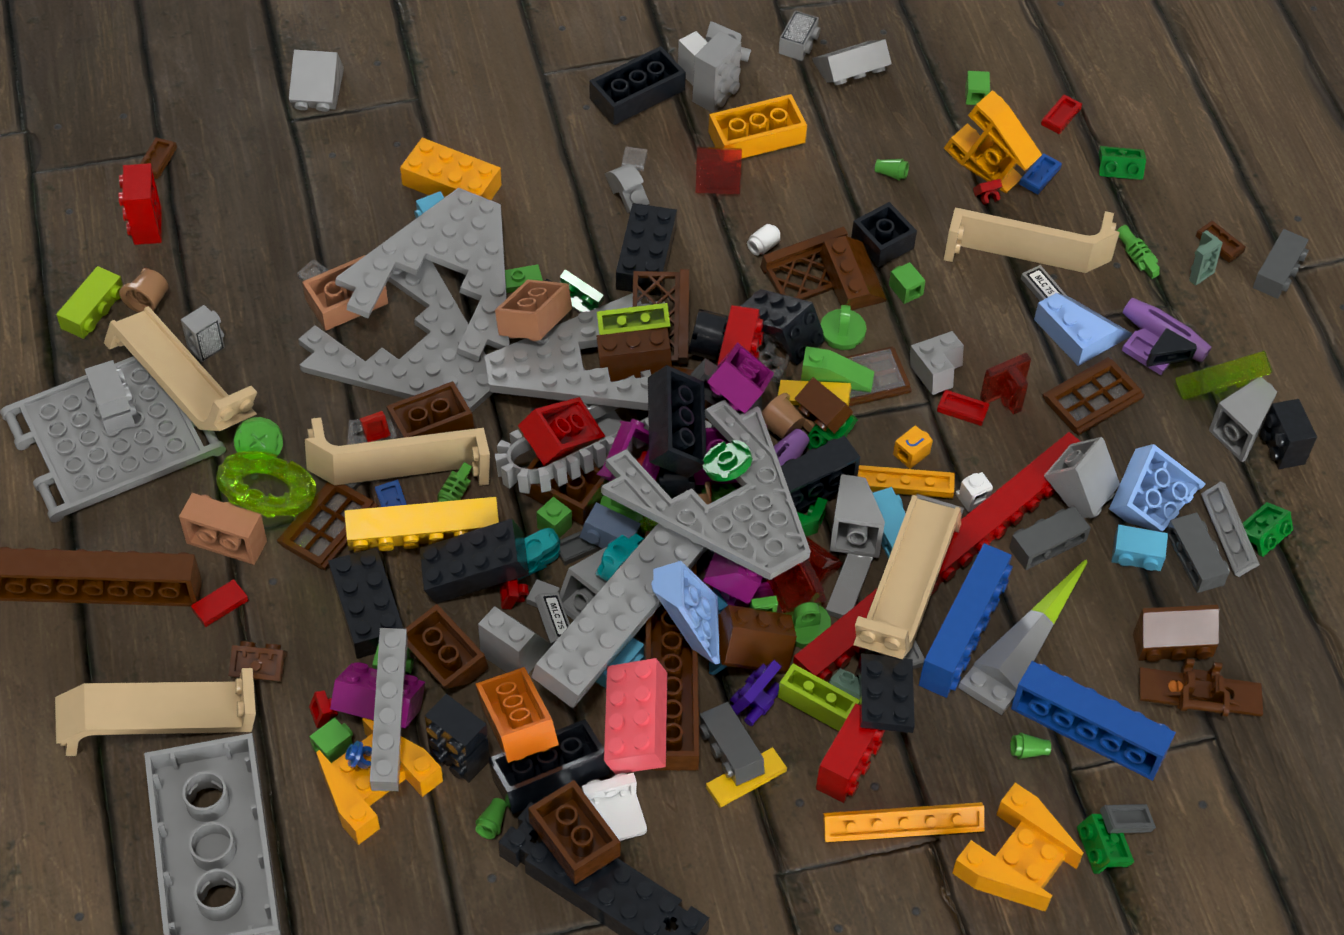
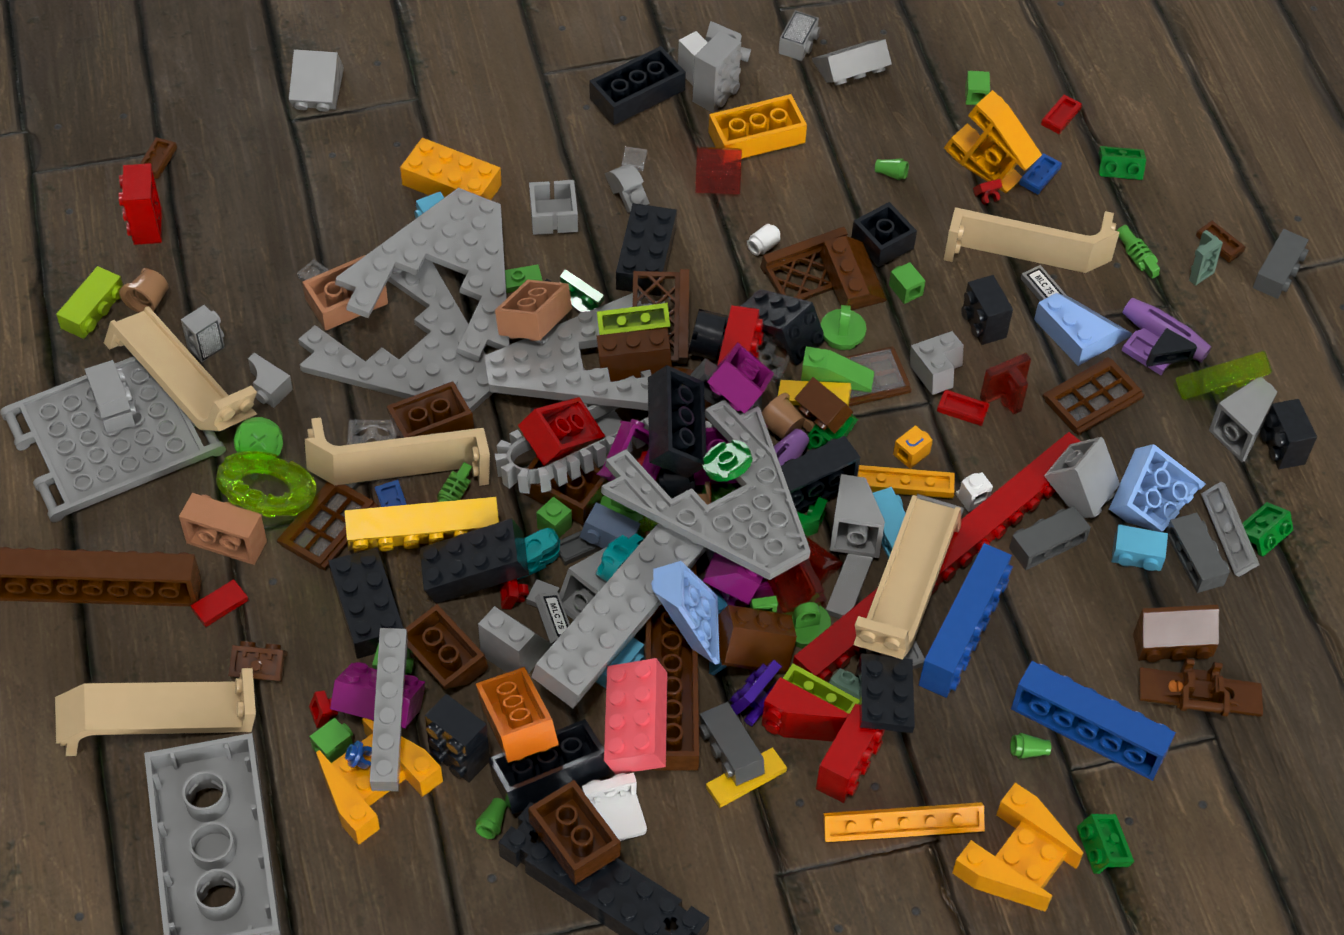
red tile [360,411,391,442] -> none
light grey plate [958,559,1087,715] -> none
dark grey tile [1100,804,1156,833] -> none
none -> light grey arch [248,353,293,408]
none -> light grey piece [529,180,578,235]
none -> red slope [762,677,849,742]
none -> black brick [961,275,1013,345]

